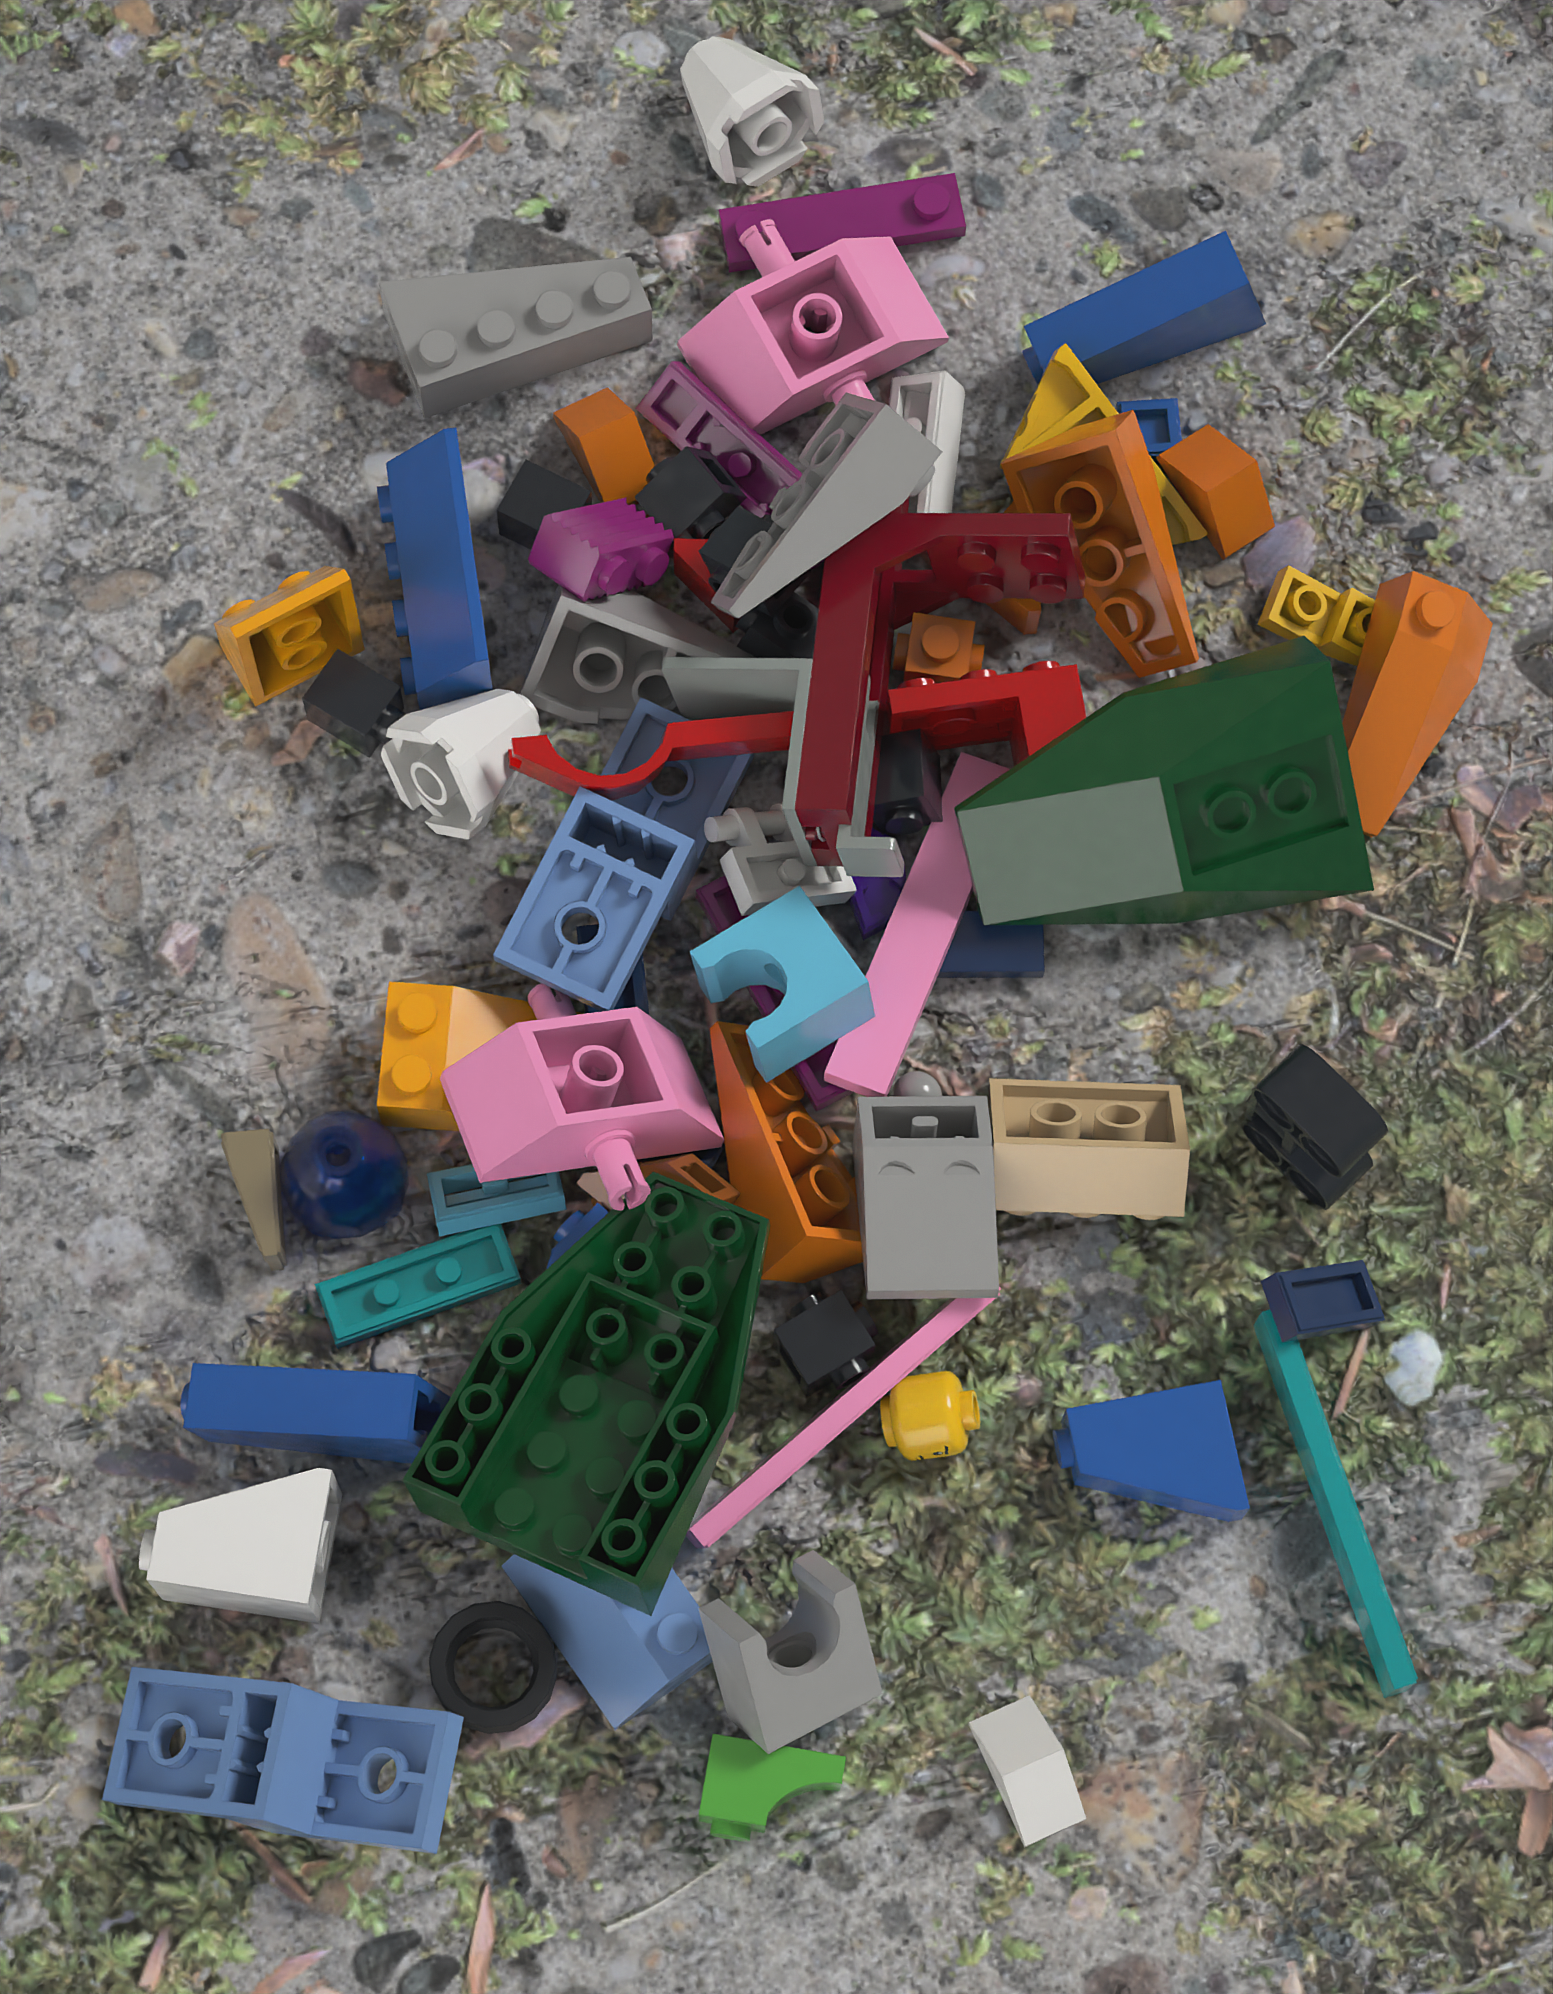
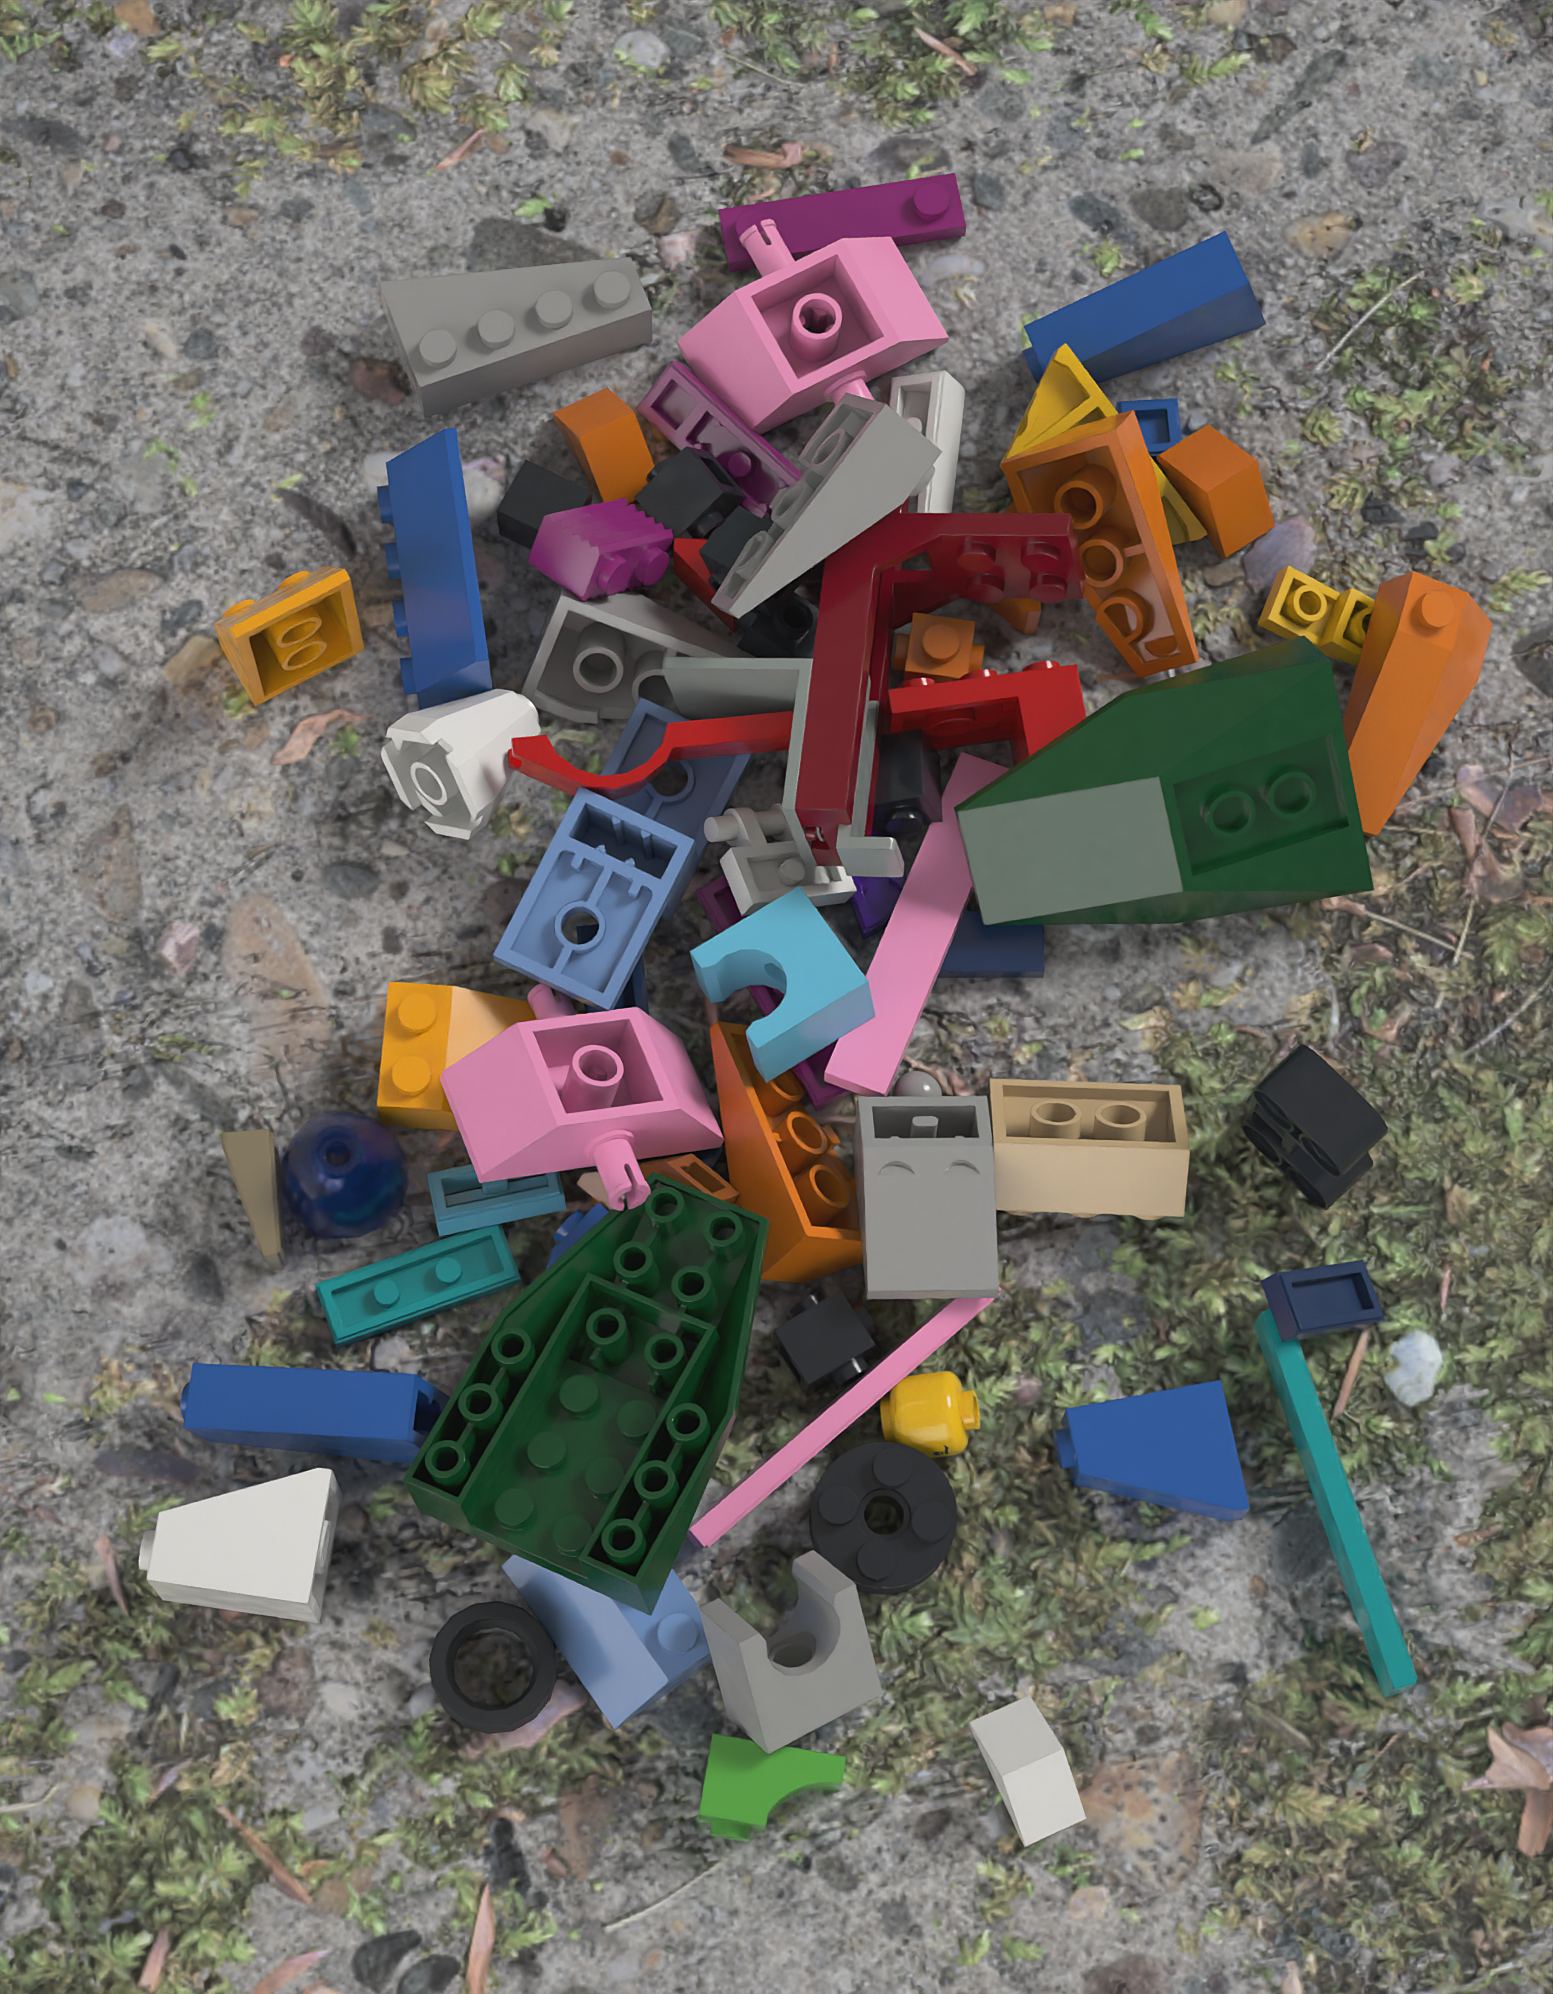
medium blue bracket [102,1667,464,1854] -> none
black brick [302,648,406,758] -> none
white cone [680,36,824,187] -> none
none -> black wheel [809,1442,957,1595]

